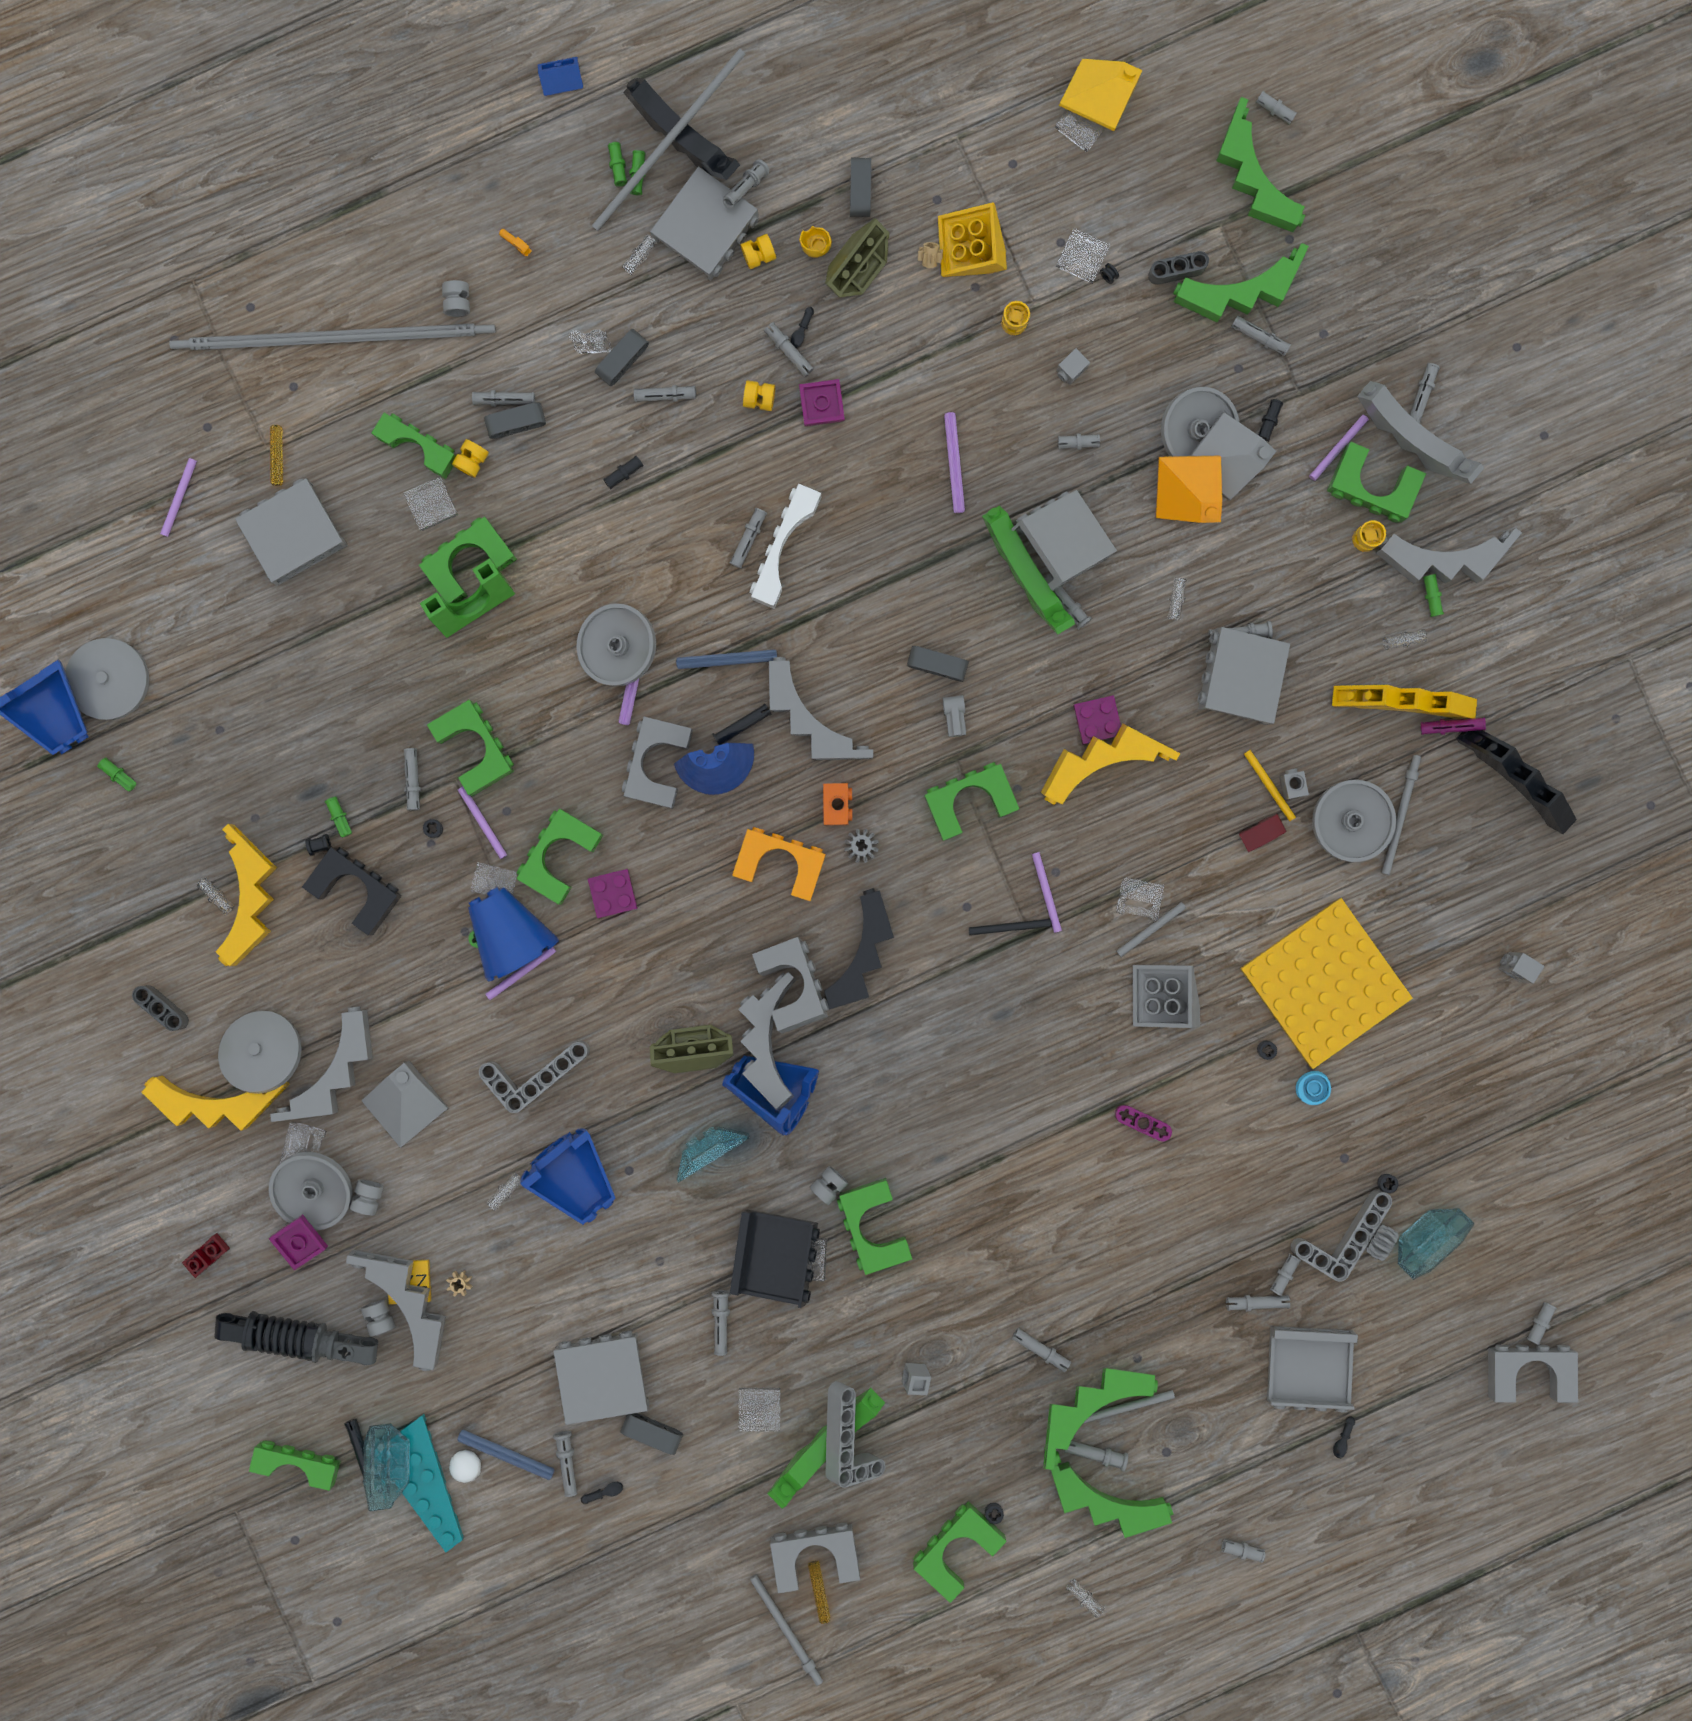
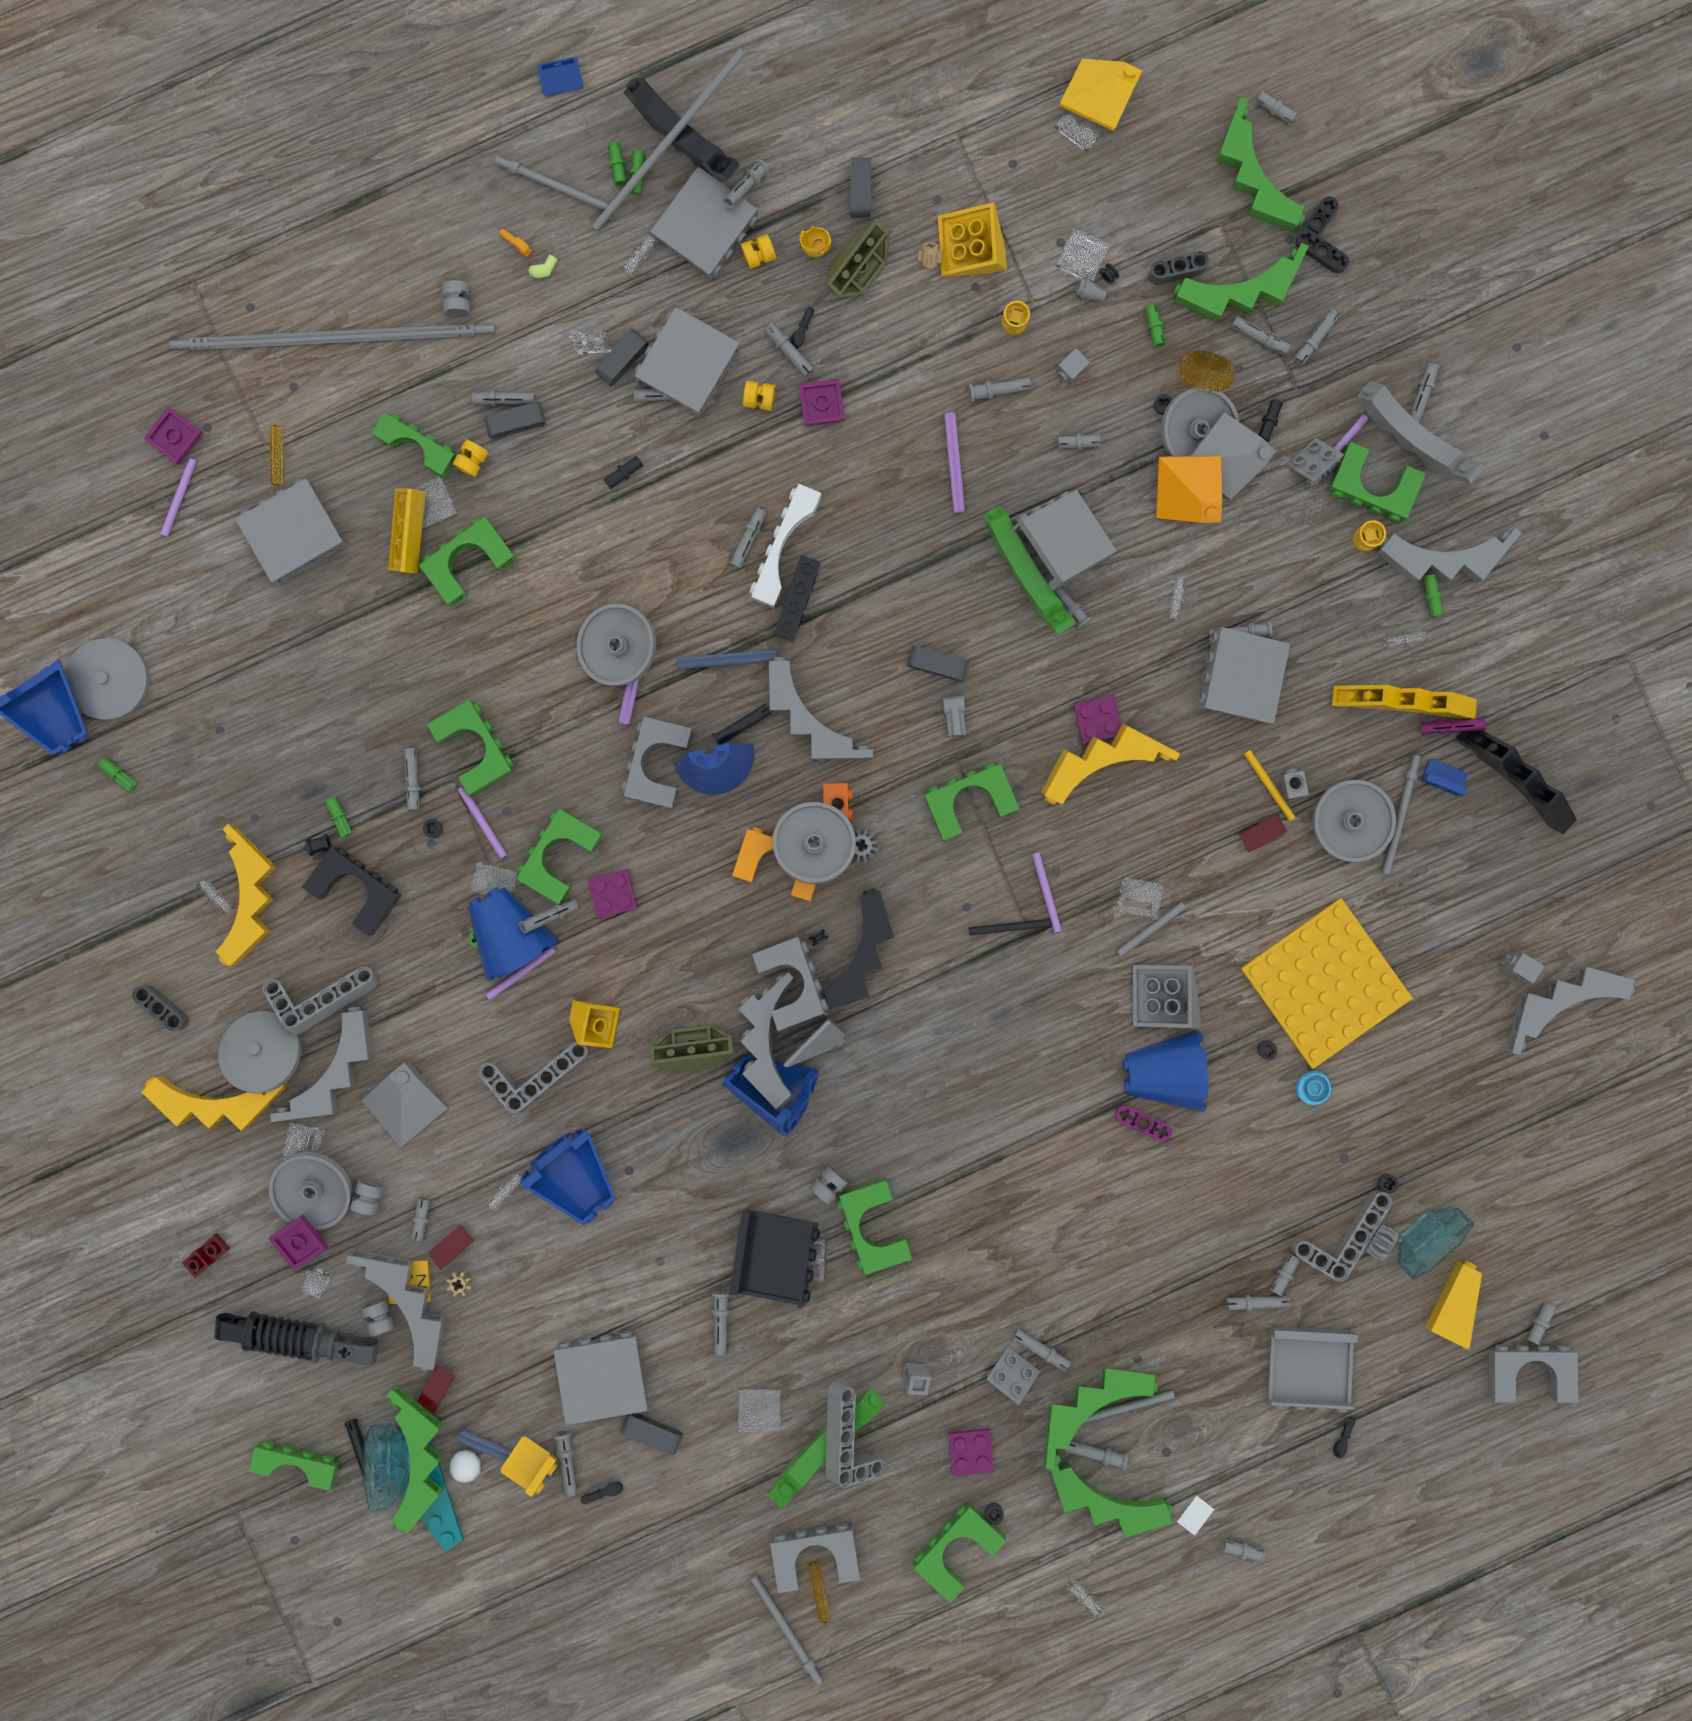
bright green arch [420,558,515,638] -> none
clear light blue wedge [676,1126,750,1183] -> none
none -> magenta plate [143,407,203,465]
none -> light grey beam [262,967,378,1035]
none -> clear bracket [301,1266,331,1299]
none -> bright green arch [386,1385,443,1534]
none -> yellow slope [388,488,425,574]
none -> light grey pin [411,1198,431,1241]
none -> dark red slope [417,1365,455,1414]
none -> dark red slope [428,1225,474,1270]
none -> light grey bar [495,156,609,210]
none -> yellow bracket [501,1436,558,1497]
none -> light grey pin [519,899,578,934]
none -> yellowish green arm [529,255,558,278]
none -> yellow slope [569,1000,620,1048]
none -> light grey panel [634,307,740,418]
none -> light grey dish [773,802,856,884]
none -> black brick [774,555,821,642]
none -> light grey slope [783,1016,846,1068]
none -> black bush [808,929,829,946]
none -> magenta plate [948,1428,994,1476]
none -> light grey pin [968,377,1031,402]
none -> light grey hinge [986,1346,1040,1406]
none -> light grey cone [1075,278,1107,302]
none -> blue cone [1123,1030,1208,1112]
none -> bright green pin [1145,304,1167,348]
none -> black bush [1153,394,1172,415]
none -> white sticker [1177,1496,1214,1536]
none -> clear yellow gear [1179,350,1235,392]
none -> light grey hinge [1286,438,1344,487]
none -> light grey pin [1293,309,1340,366]
none -> black beam [1295,196,1349,273]
none -> blue panel [1421,759,1468,796]
none -> yellow slope [1425,1260,1482,1349]
none -> light grey arch [1506,966,1635,1055]

